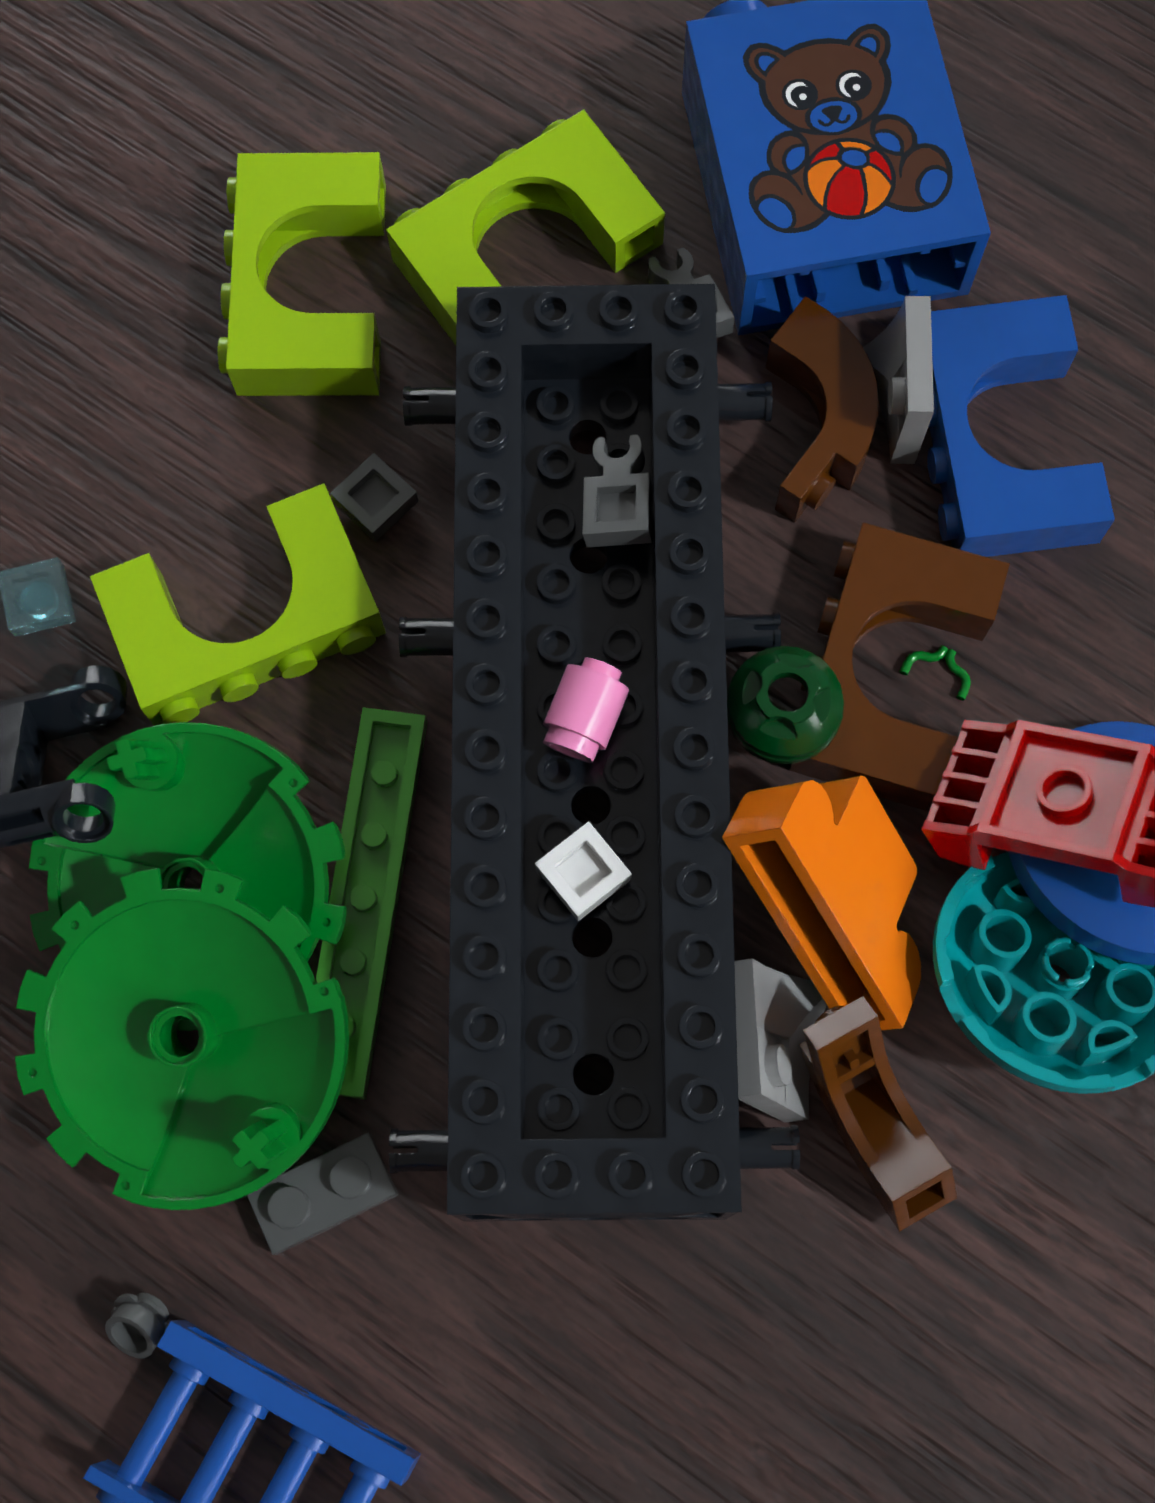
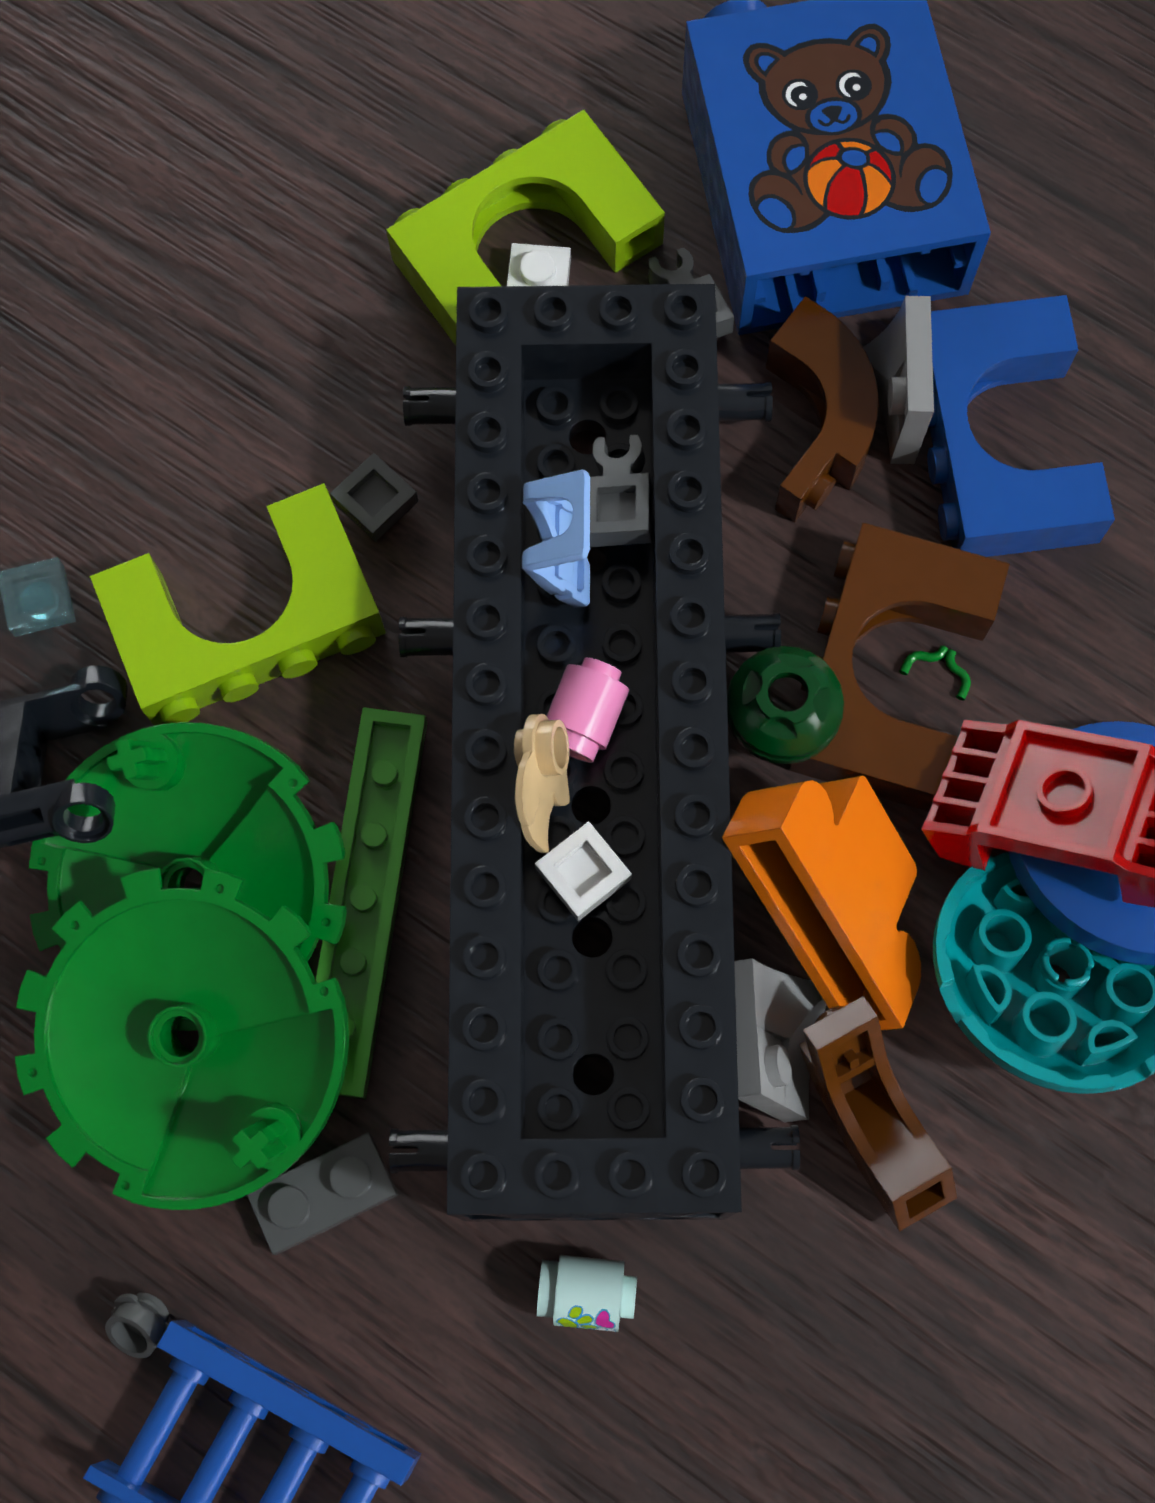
lime arch [218,152,386,396] -> none
none -> white plate [507,243,571,286]
none -> tan plate [514,714,570,853]
none -> light blue piece [522,469,590,608]
none -> light aqua brick [537,1255,637,1332]

